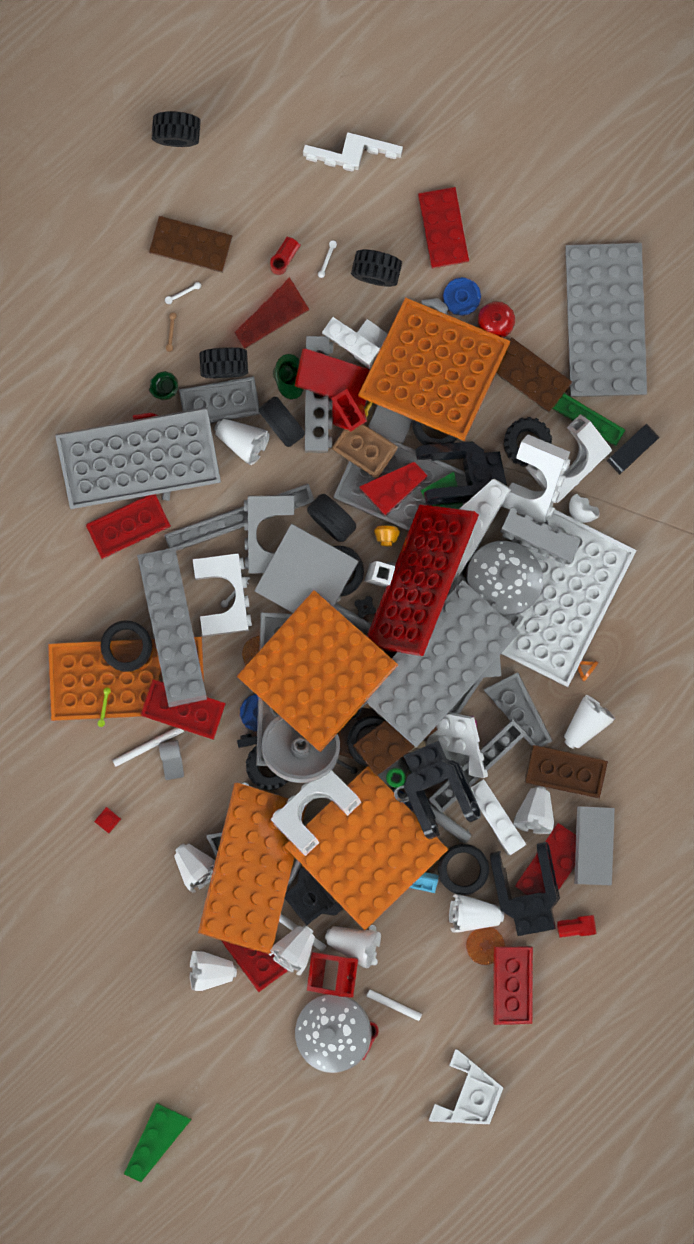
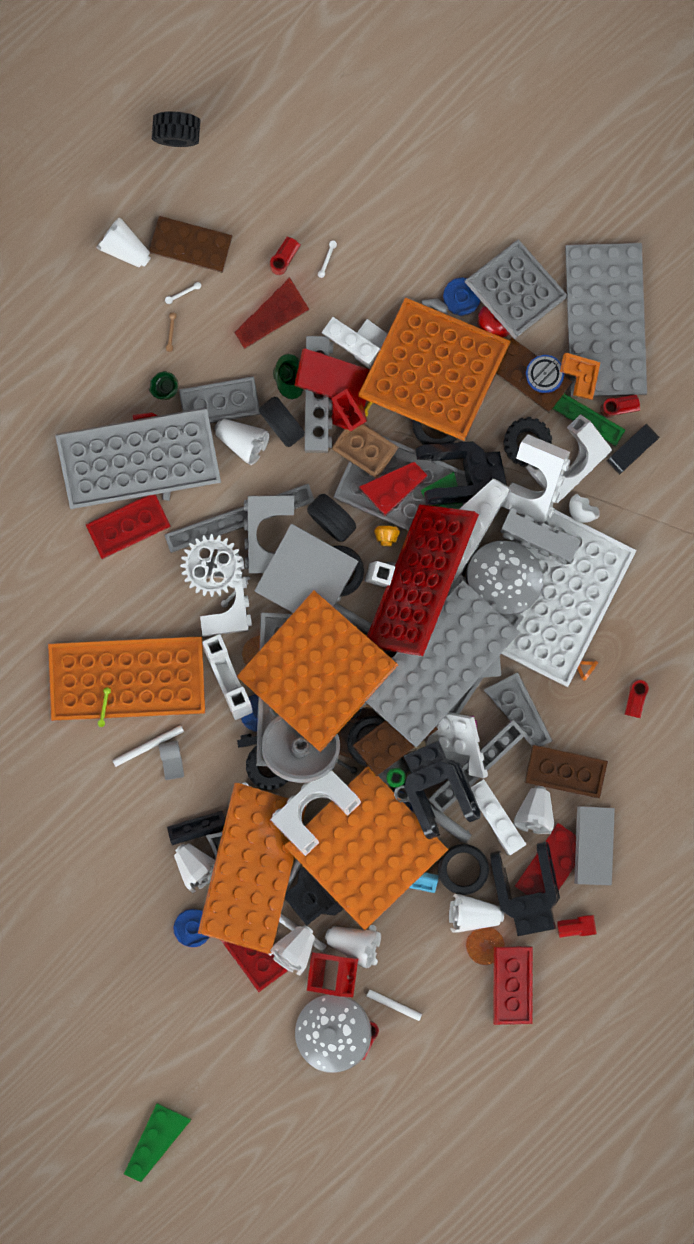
red plate [94,807,121,834] -> none
black tyre [101,620,152,672] -> none
light grey brick [137,547,207,707] -> none
red plate [140,679,226,740] -> none
white cone [190,951,237,991] -> none
black tyre [199,347,248,379] -> none
white bracket [303,133,403,171] -> none
black tyre [351,249,402,287] -> none
black plate [354,596,376,618] -> none
light grey tile [369,405,413,444] -> none
red plate [418,187,469,269] -> none
white wing [429,1049,503,1124] -> none
white cone [564,695,615,749] -> none
none -> white cone [96,217,151,268]
none -> black plate [167,811,225,845]
none -> blue tile [173,909,209,947]
none -> white gear [180,534,243,597]
none -> white arch [202,634,253,720]
none -> light grey tile [465,239,567,339]
none -> tile [526,355,564,393]
none -> orange plate [560,353,600,400]
none -> red piece [600,395,640,418]
none -> red piece [624,680,649,719]

